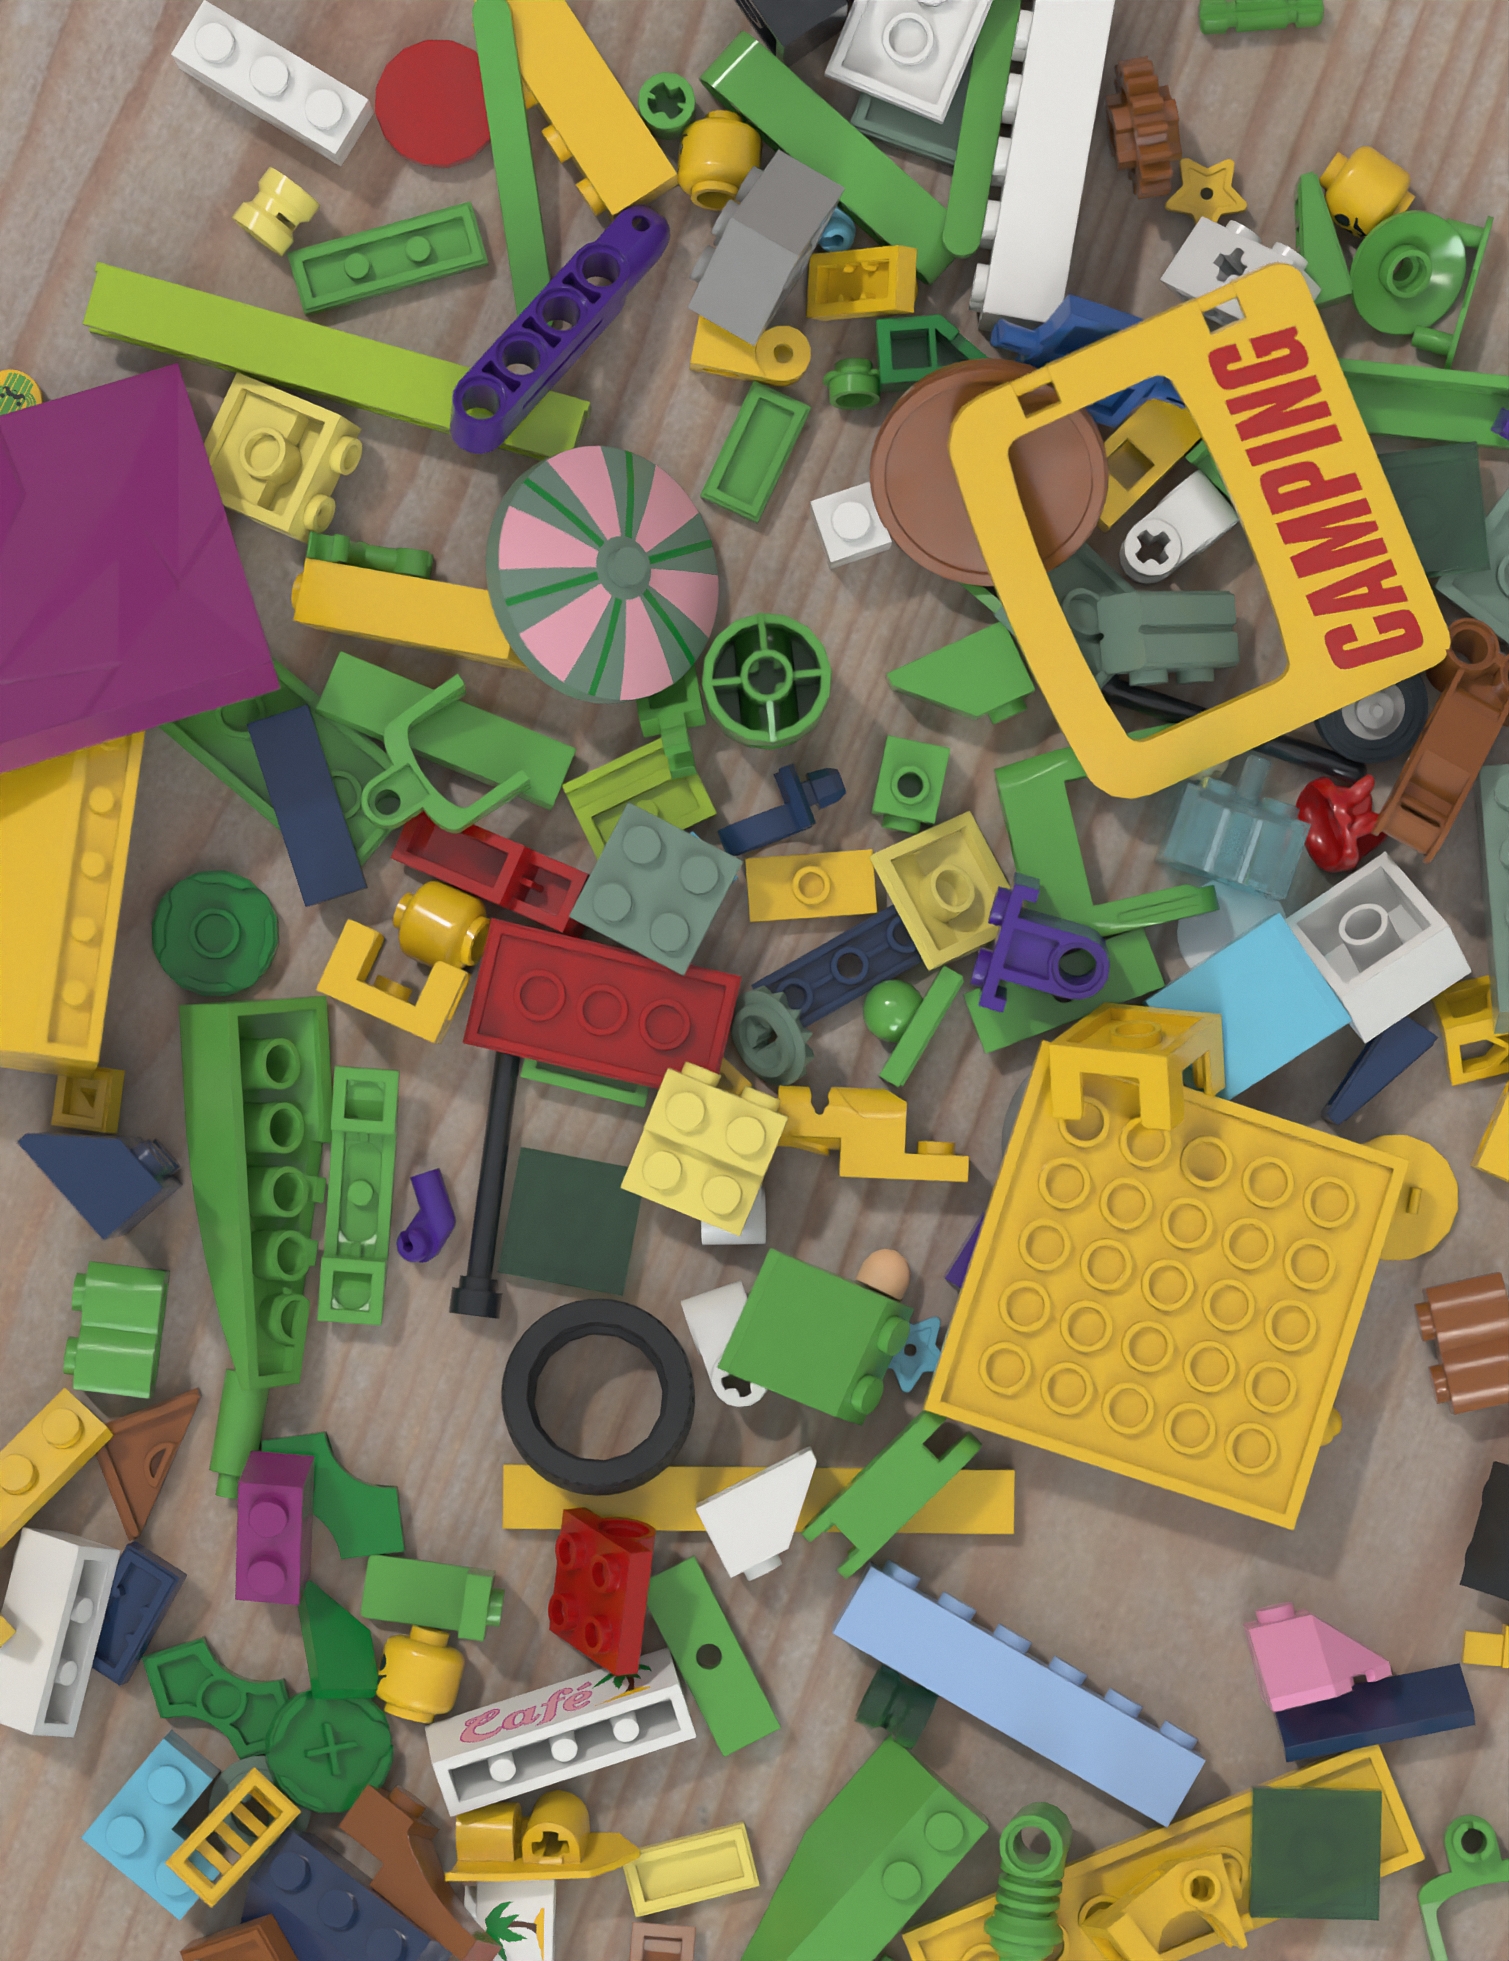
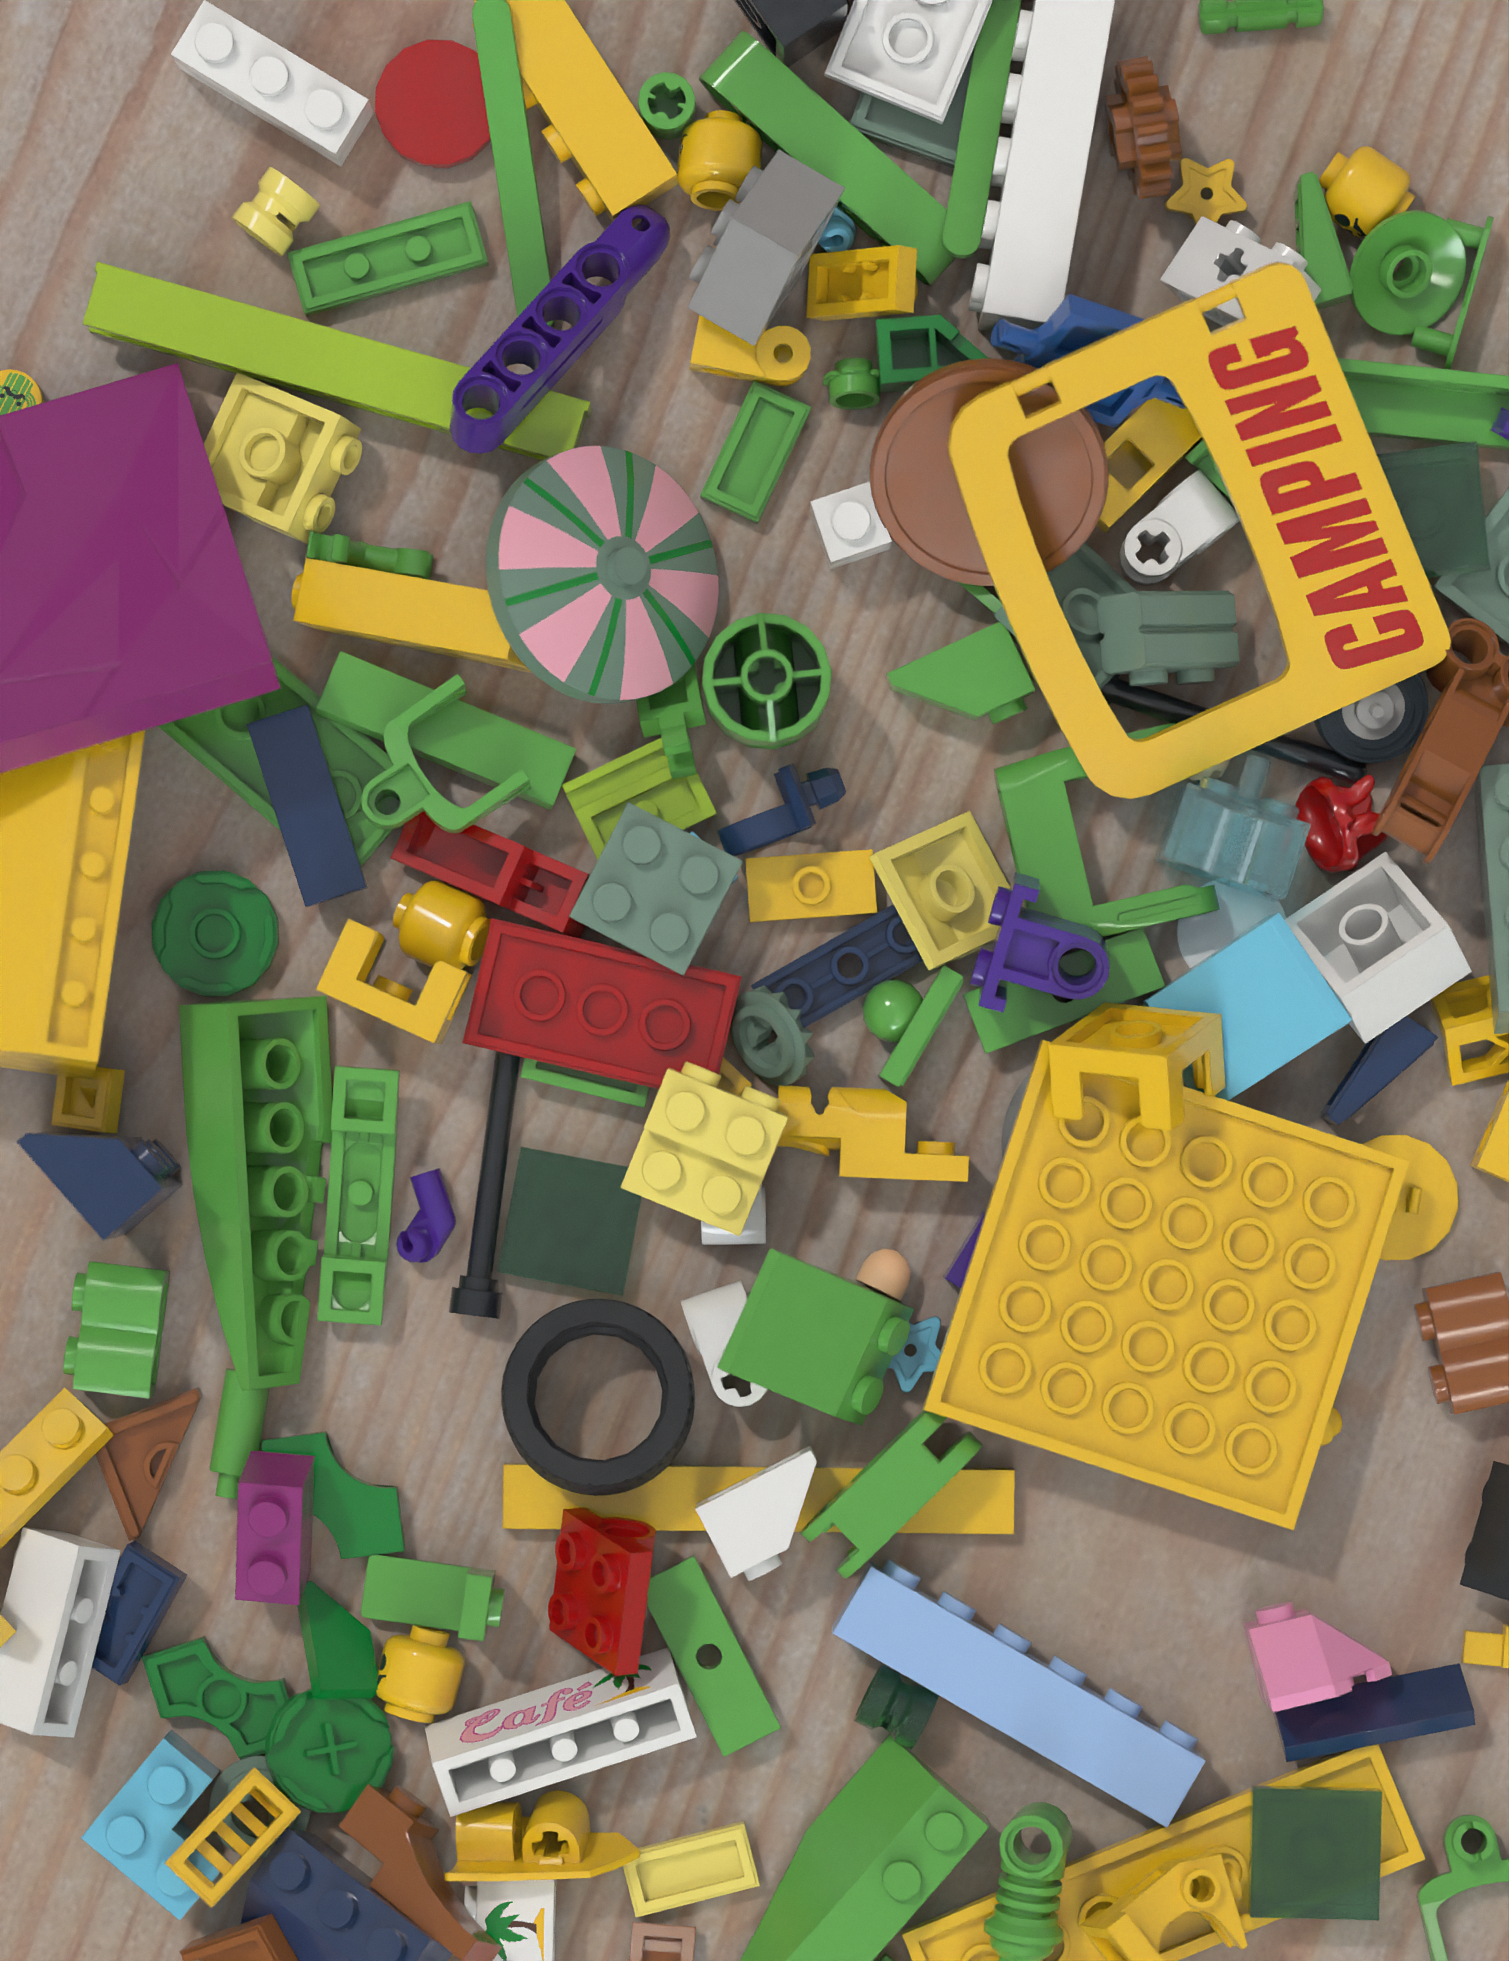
bright green brick [871,735,951,835] -> none

